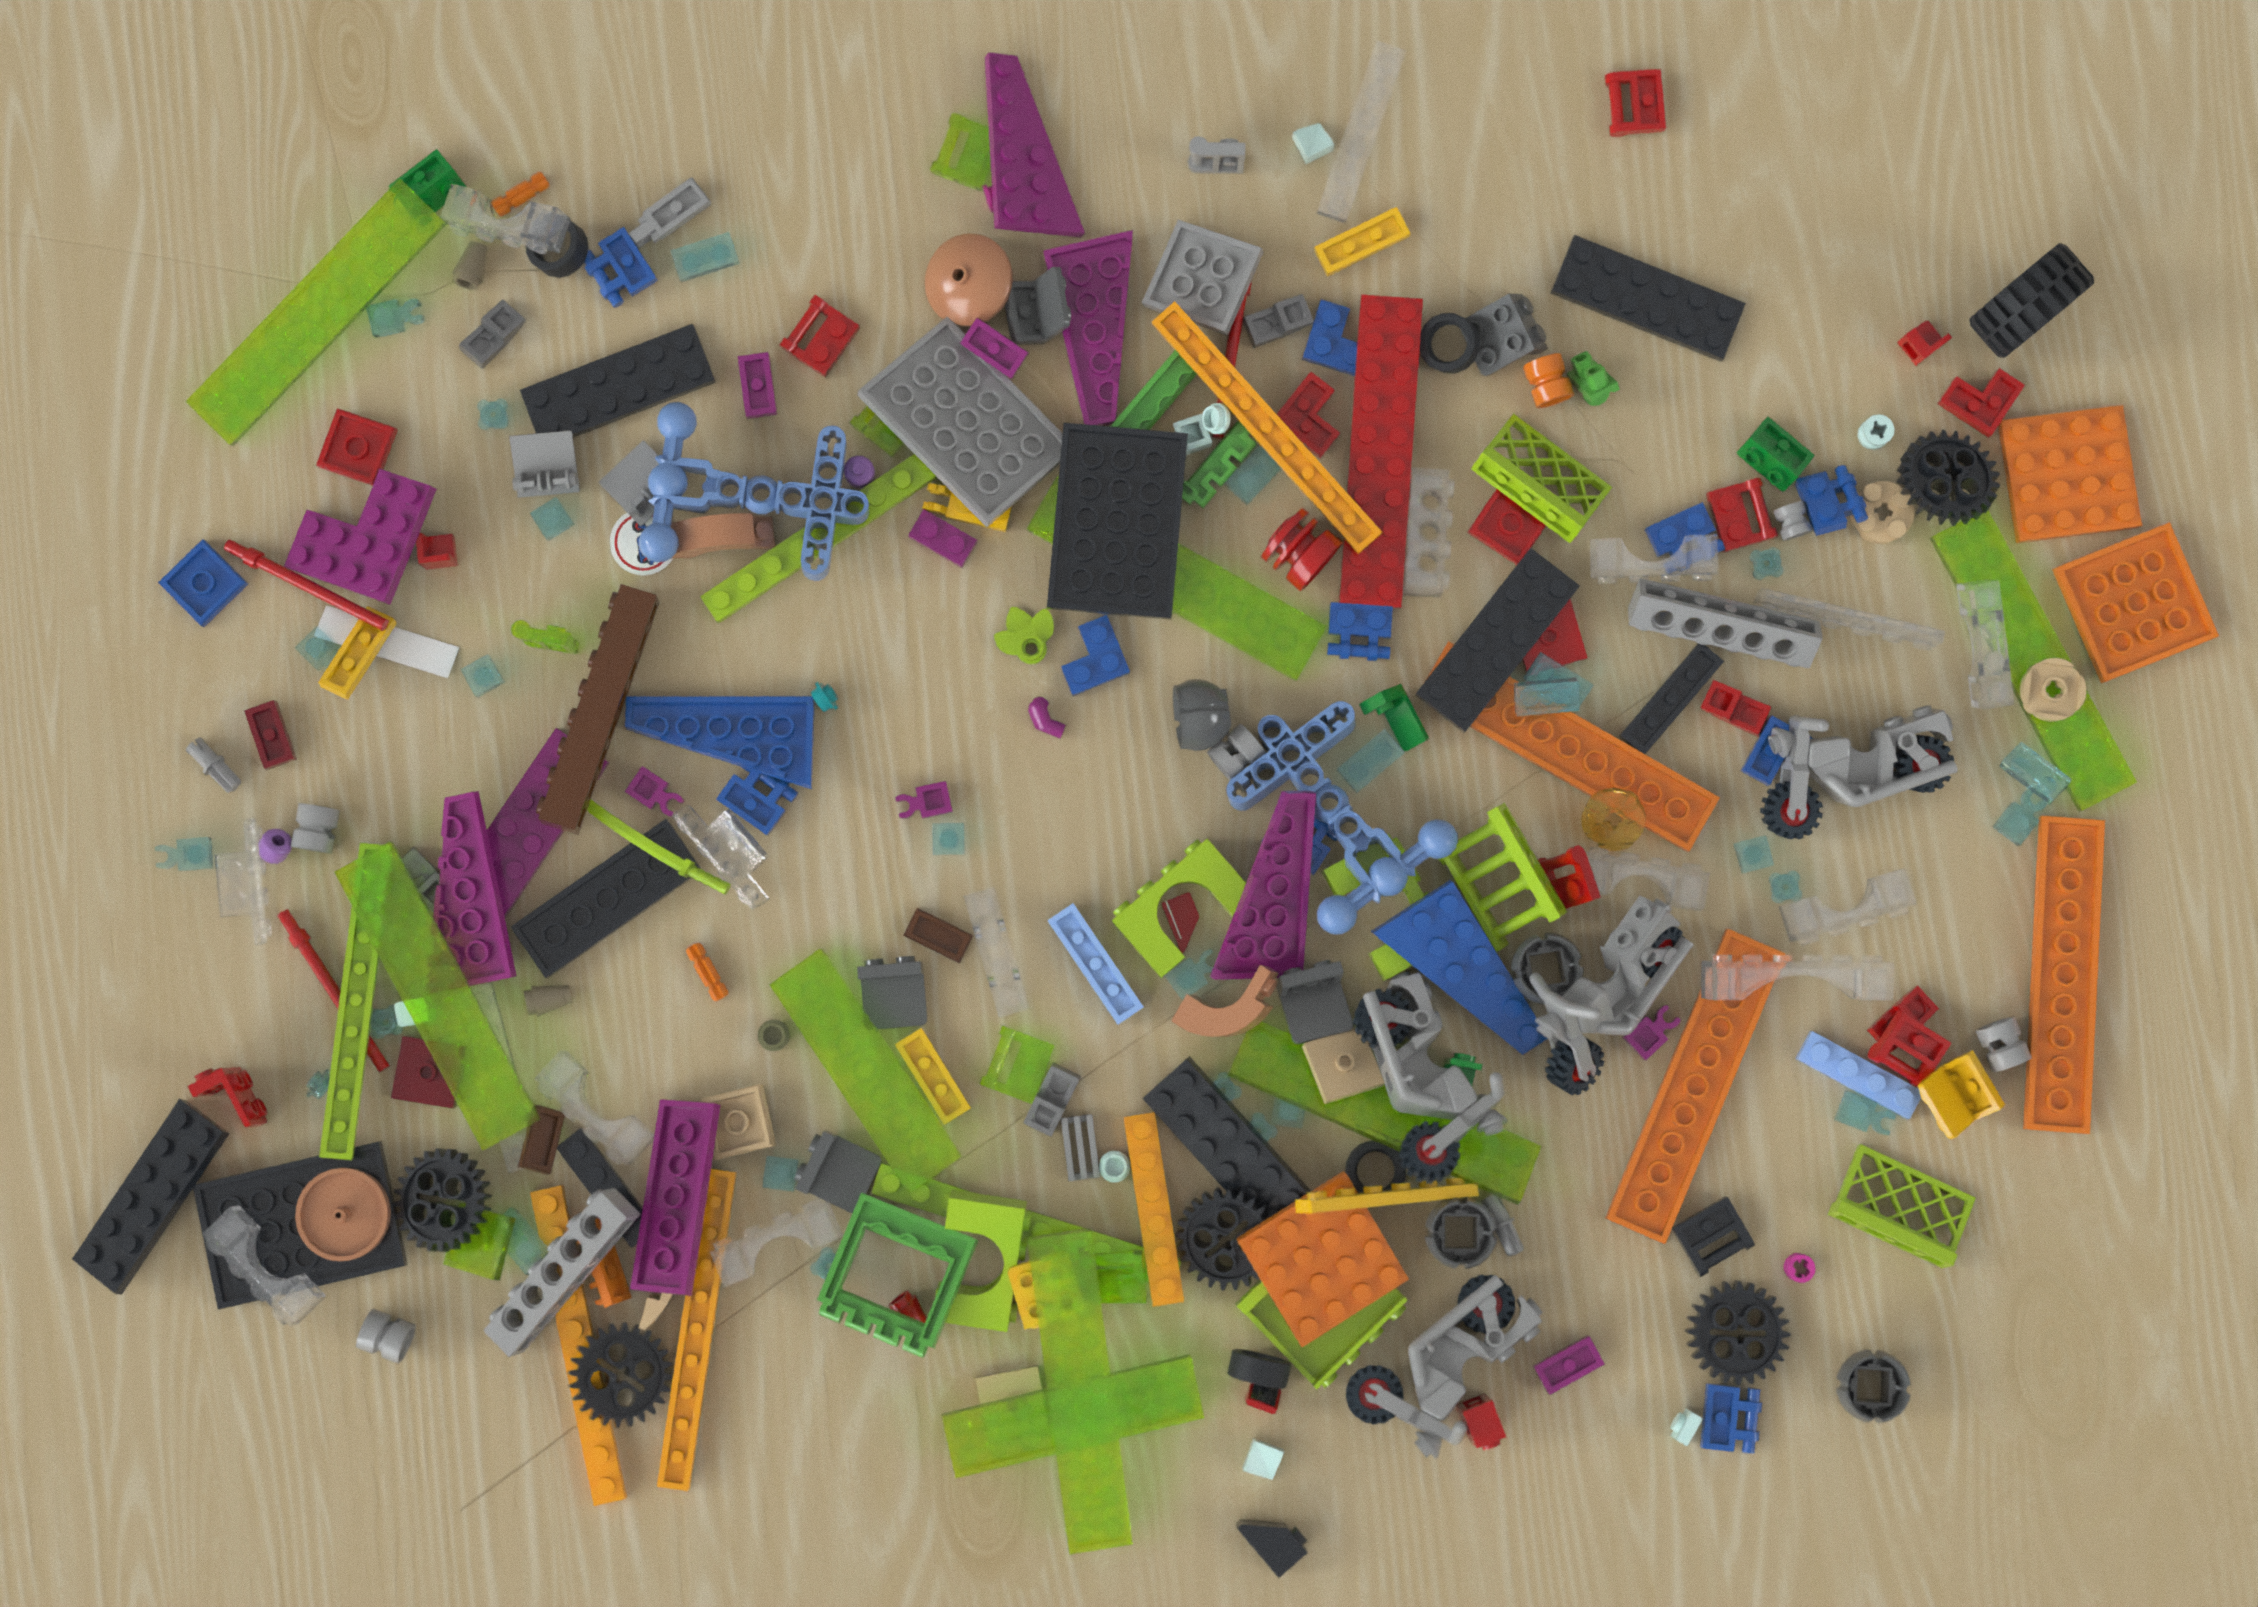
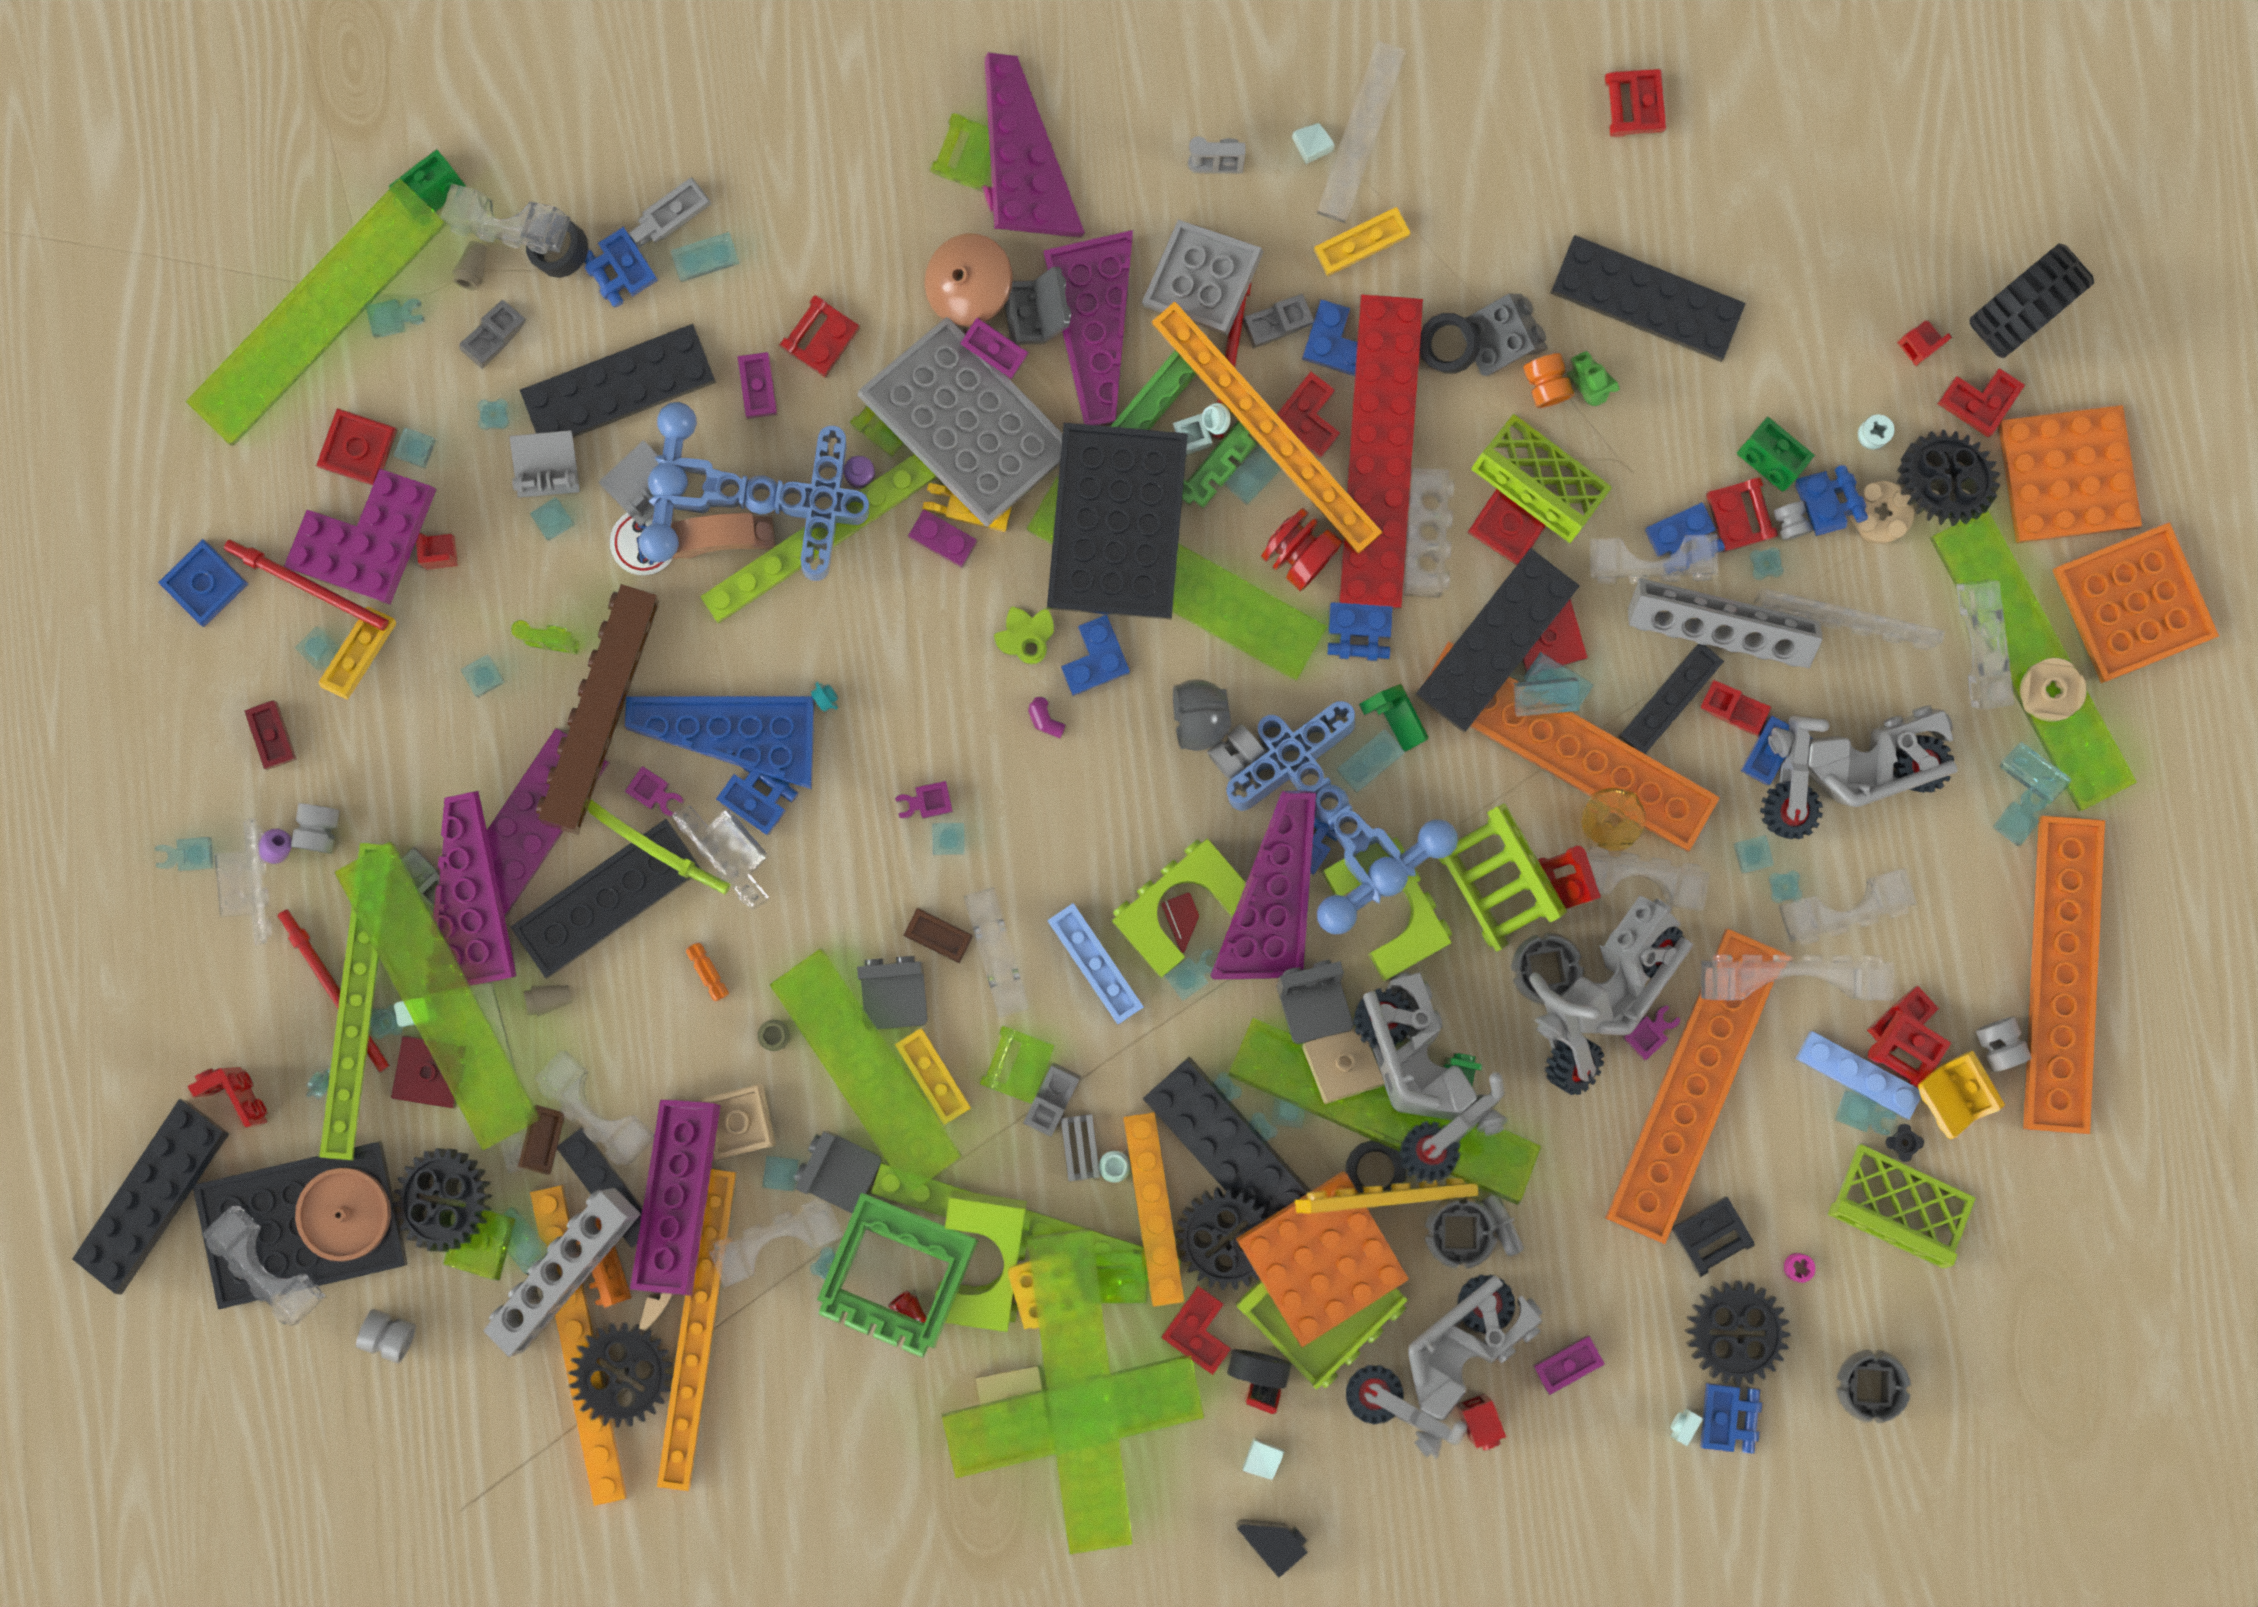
light grey axle [186,738,241,793] -> none
white sticker [314,605,460,678] -> none
orange axle [491,172,550,216] -> none
nougat arch [1171,965,1279,1038] -> none
blue wing [1371,880,1548,1055] -> none
none -> clear light blue plate [394,427,436,469]
none -> red plate [1161,1285,1231,1375]
none -> black plate [1885,1124,1924,1162]

